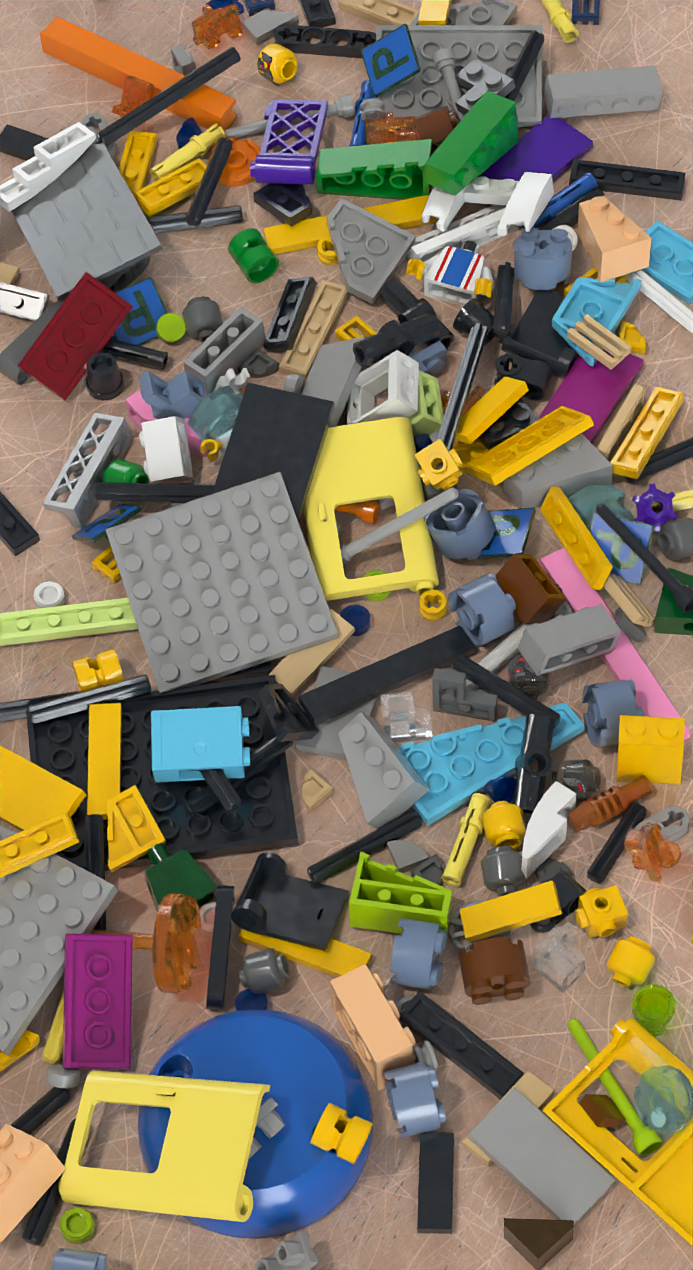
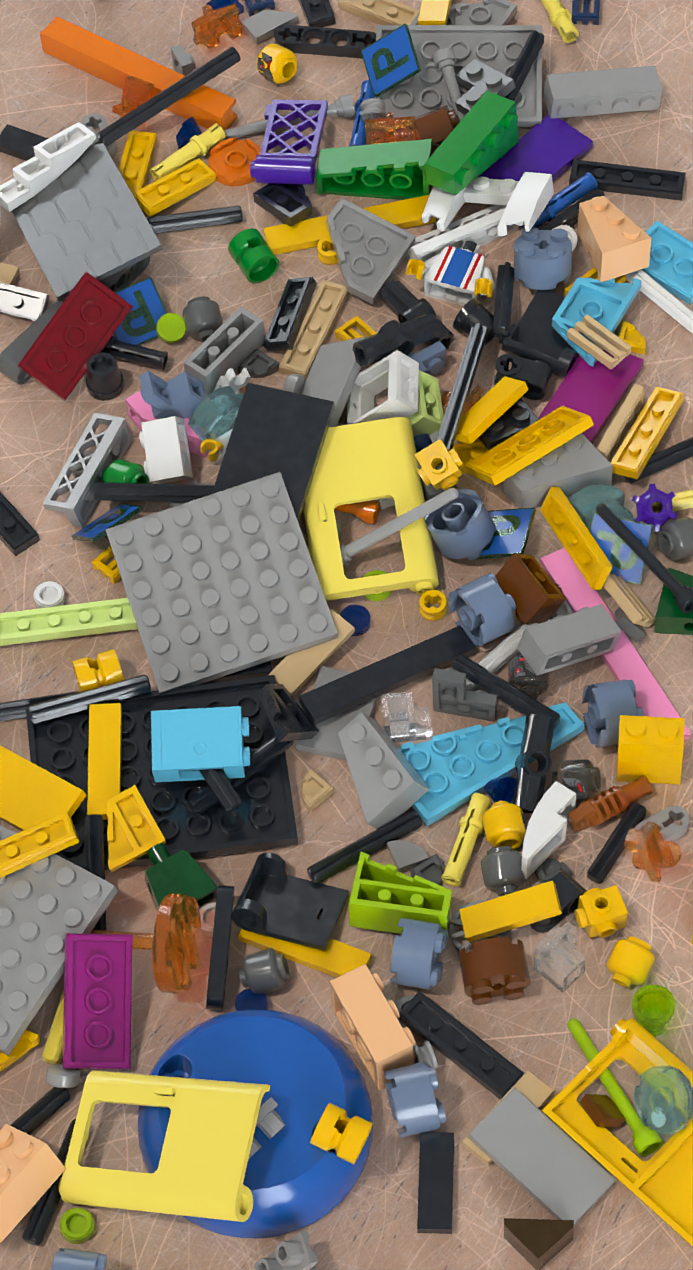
black axle [185,137,233,227] -> none

